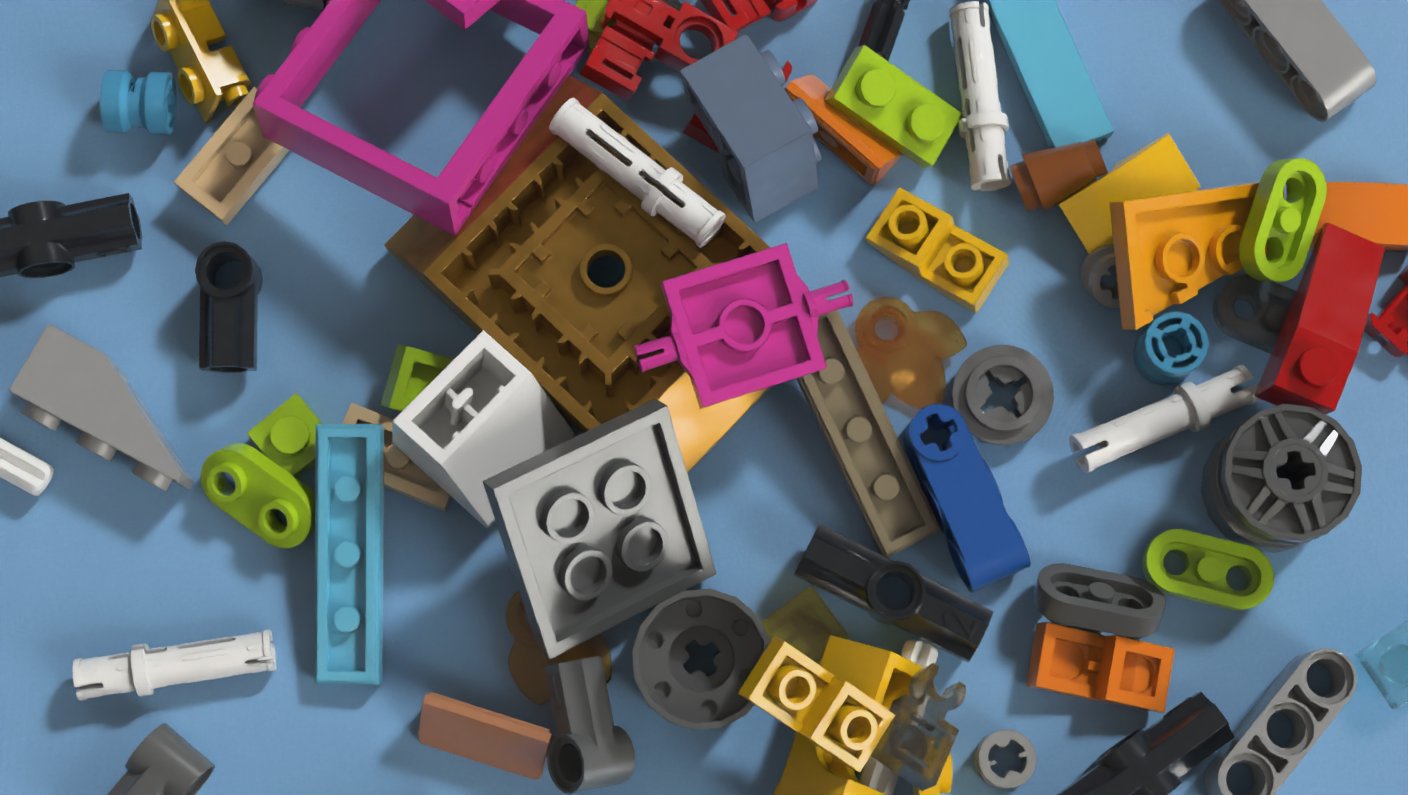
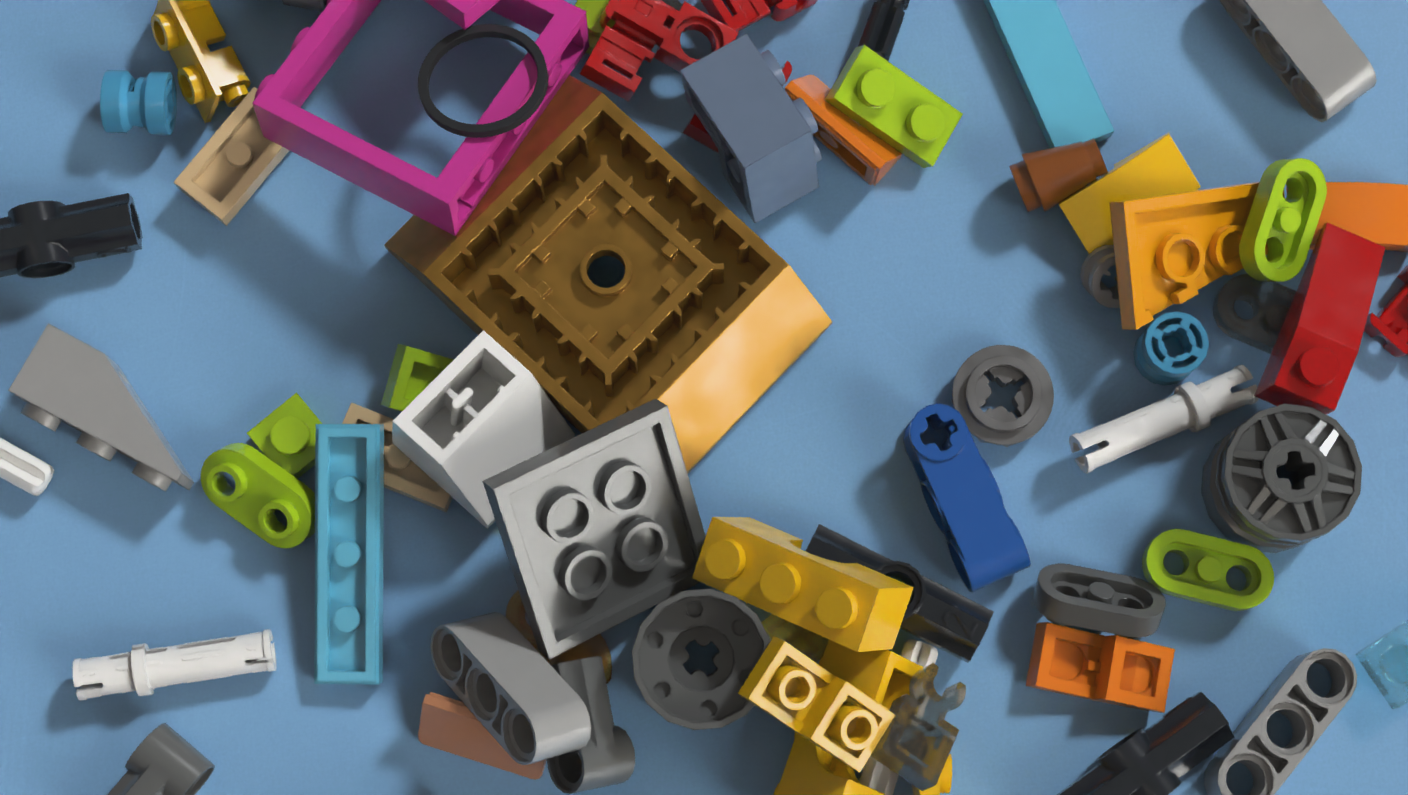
black piece [195,241,263,373] -> none
white pin [549,97,726,248] -> none
dark pink plate [633,243,853,409] -> none
dark tan tile [796,299,942,558] -> none
clear orange plate [855,297,967,409] -> none
yellow slope [866,187,1010,314] -> none
white pin [949,1,1011,191] -> none
light grey bush [974,729,1037,789] -> none
none -> black piece [418,24,548,138]
none -> light grey beam [430,612,591,765]
none -> yellow arch [692,517,914,652]

